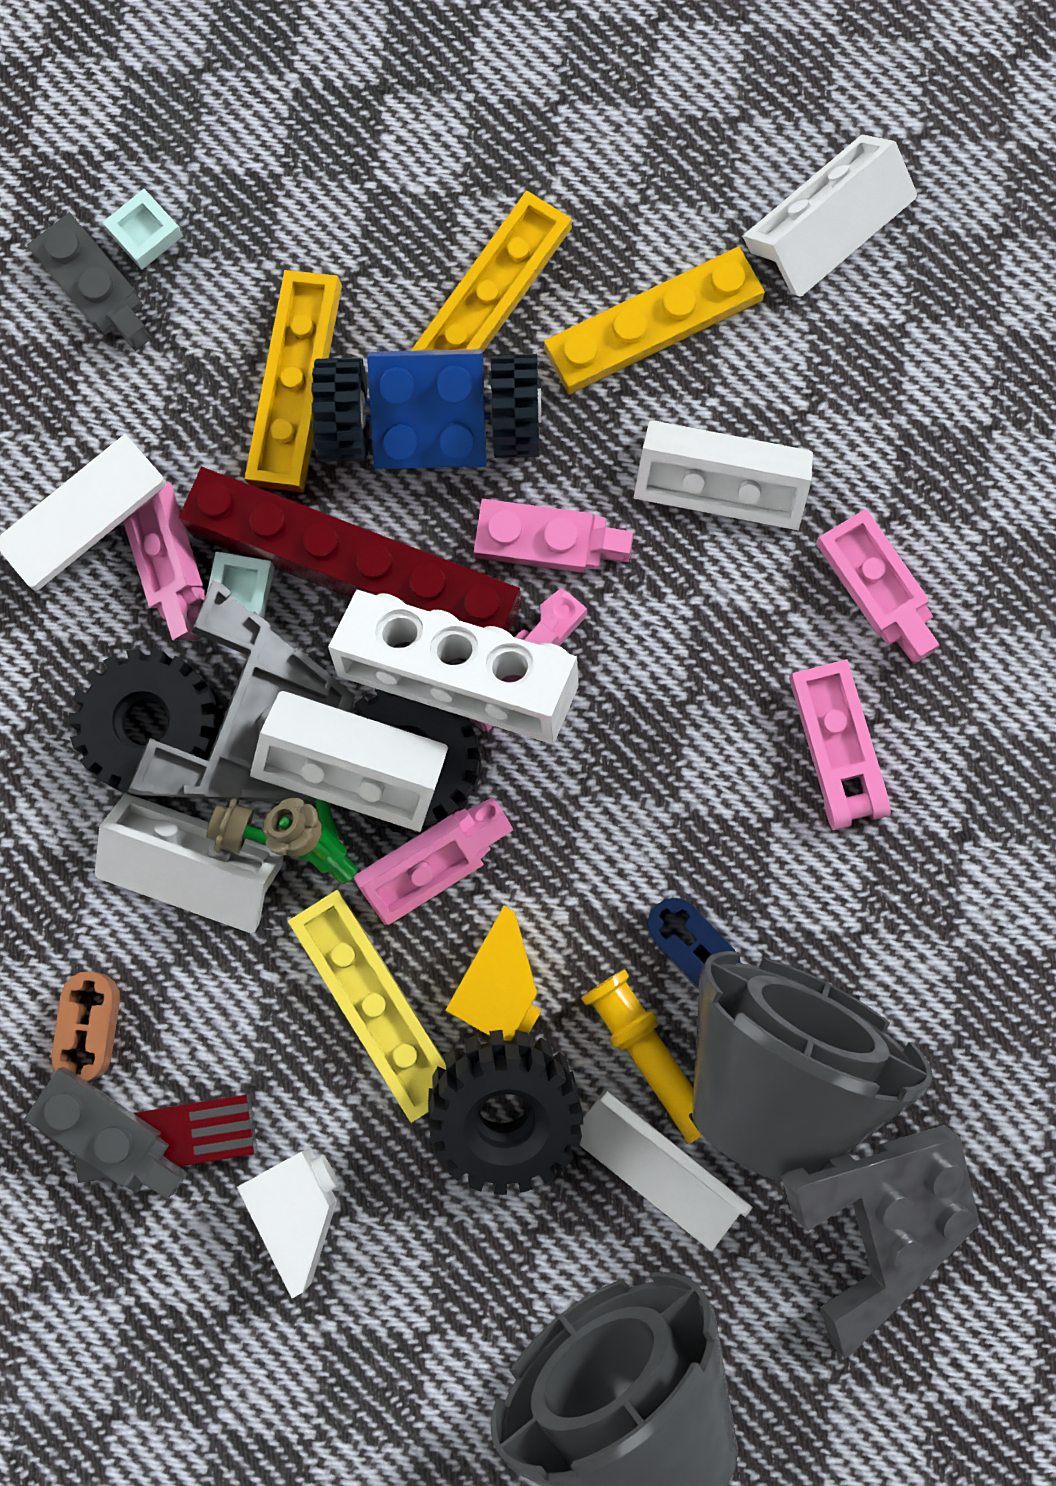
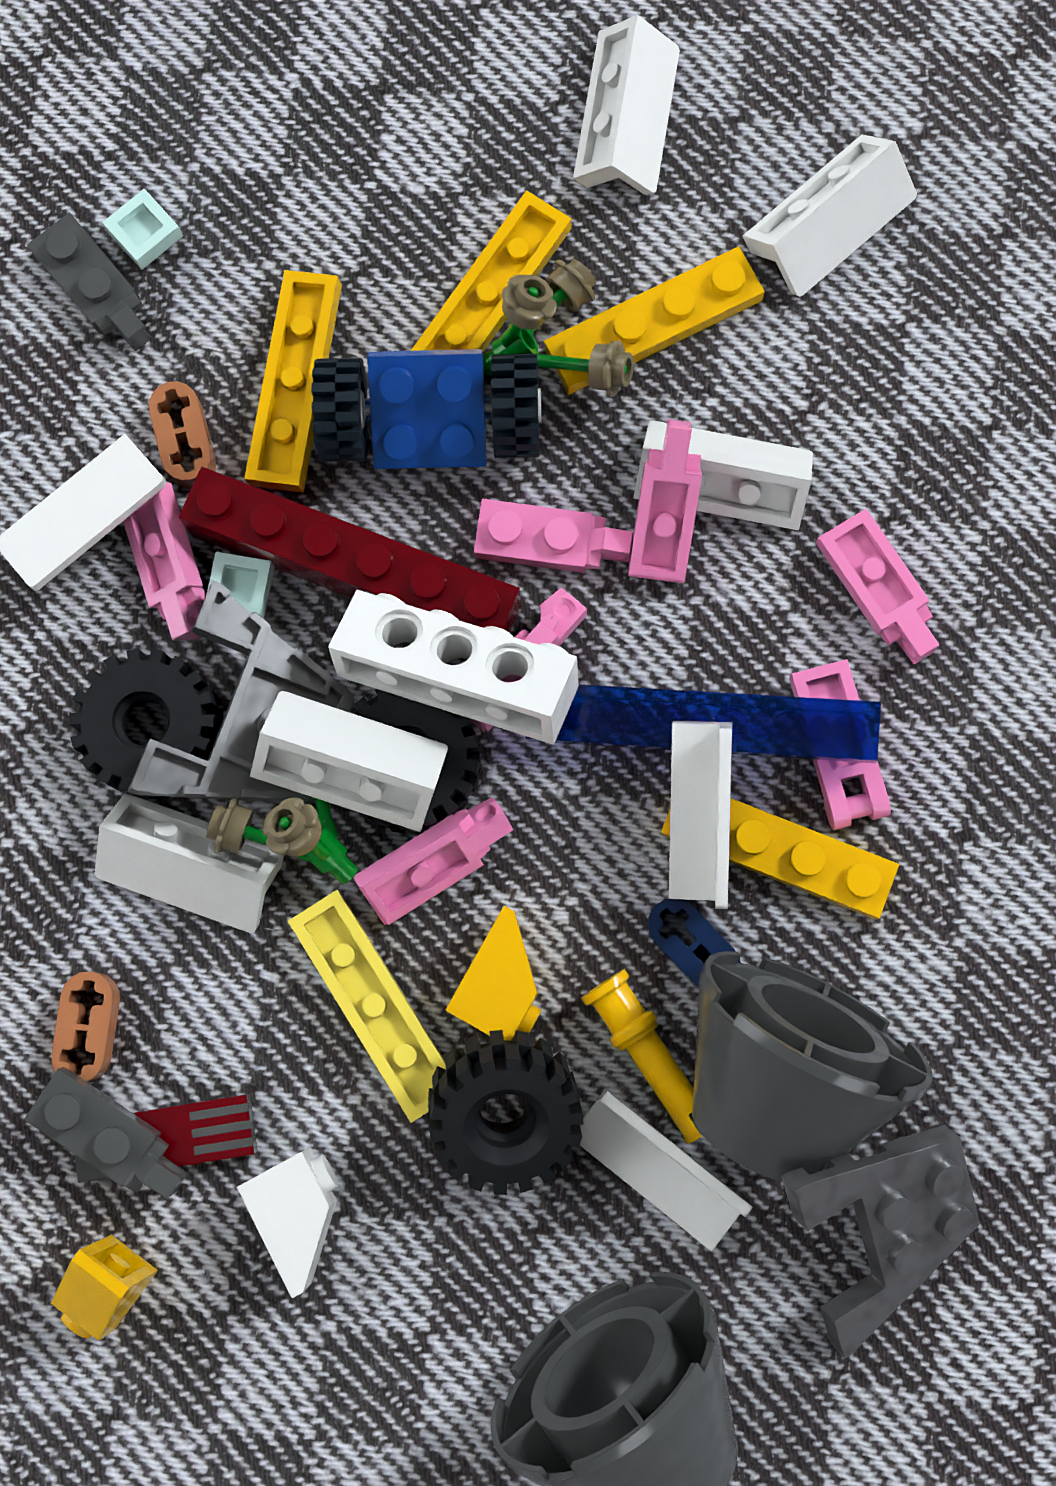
none -> yellow slope [51,1234,158,1341]
none -> nougat beam [149,381,216,489]
none -> dark tan plant [483,259,633,397]
none -> clear blue plate [526,684,881,763]
none -> white panel [573,15,680,195]
none -> bright pink hinge [628,419,702,583]
none -> yellow plate [660,798,900,920]
none -> white panel [669,721,732,909]

